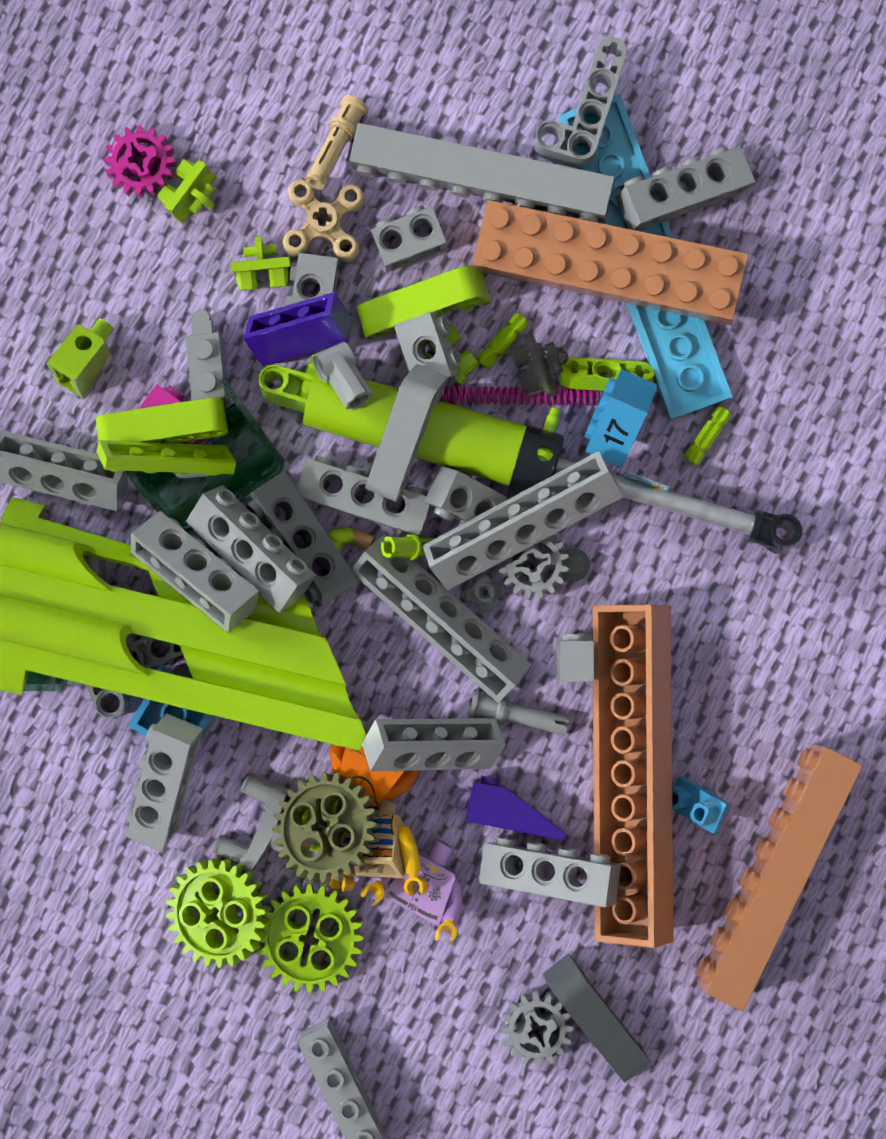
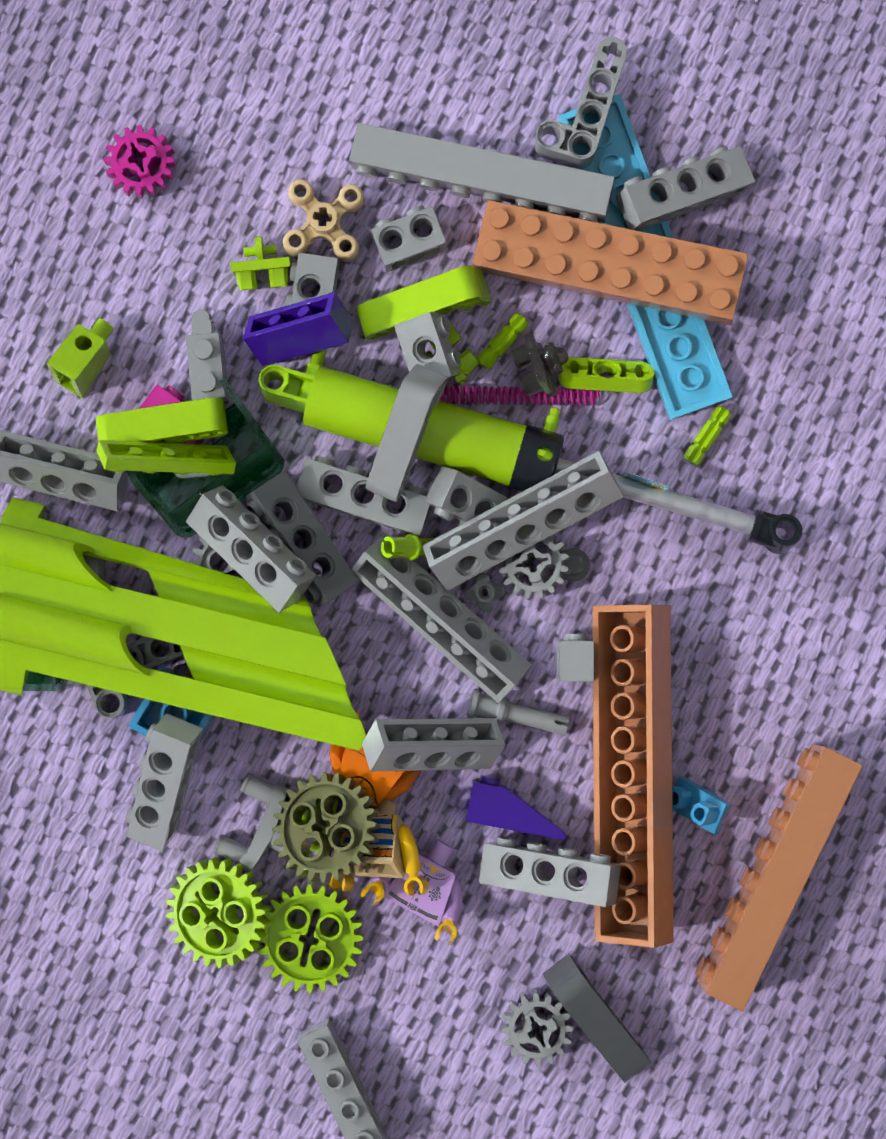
light grey brick [130,511,259,633] -> none
lime hips [157,159,217,224] -> none
tan pin [305,95,368,190] -> none
light grey piece [313,342,372,411] -> none
arm [328,527,375,551] -> none
dark azure brick [584,369,657,468] -> none

